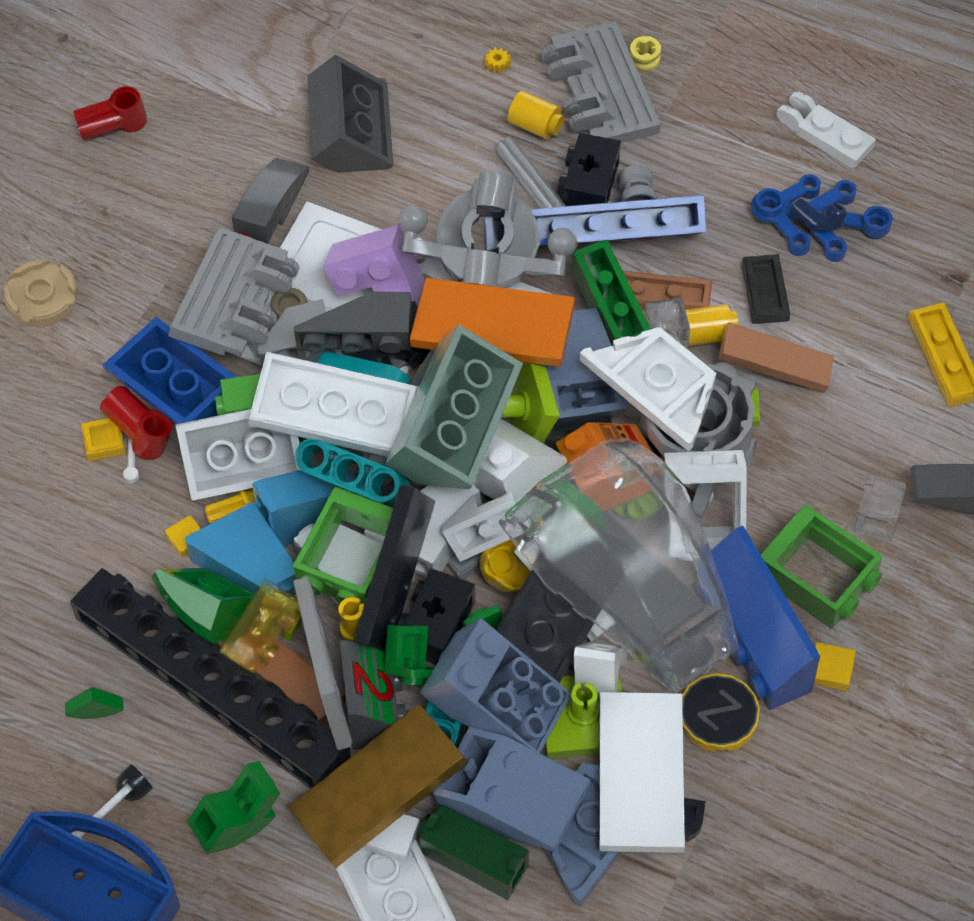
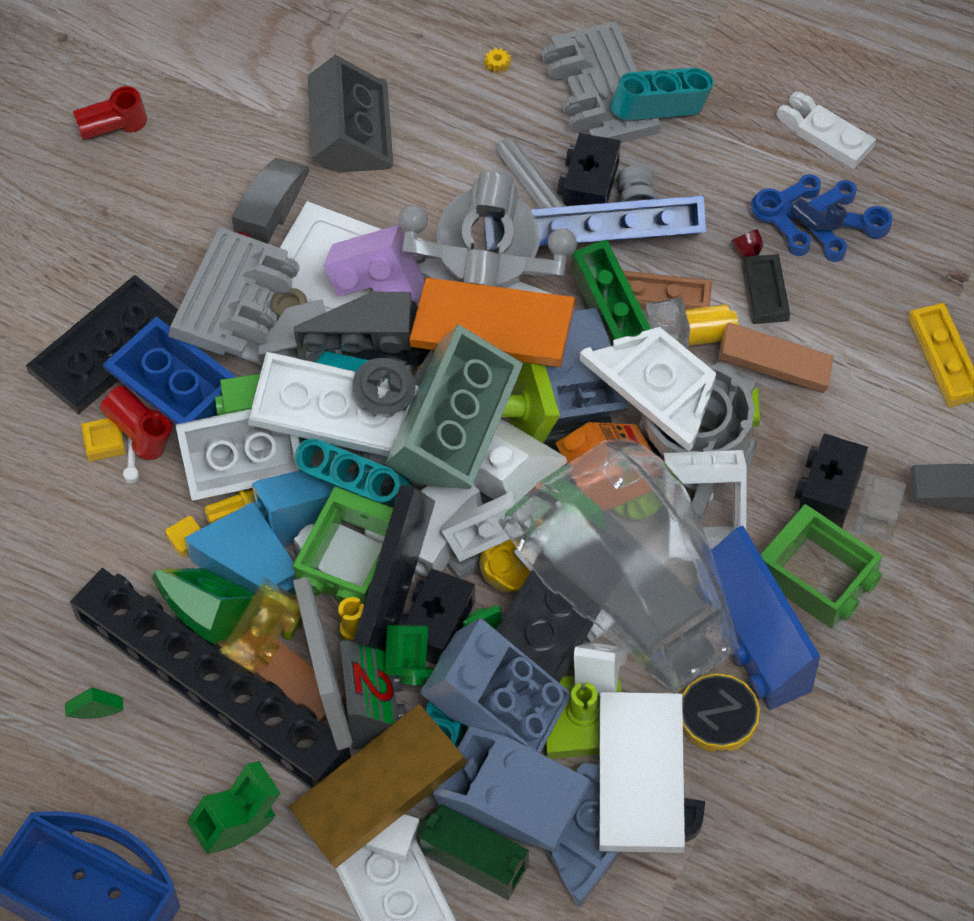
tan tile [3,260,78,327] -> none
black hinge [72,764,153,839] -> none
yellow brick [507,90,564,139] -> none
light yellow bush [630,36,661,71] -> none
yellow tile [814,642,856,692] -> none
none -> black tile [26,275,178,414]
none -> dark grey gear [353,358,415,417]
none -> teal beam [610,68,714,120]
none -> dark red hinge [731,229,763,257]
none -> black brick [794,433,868,528]

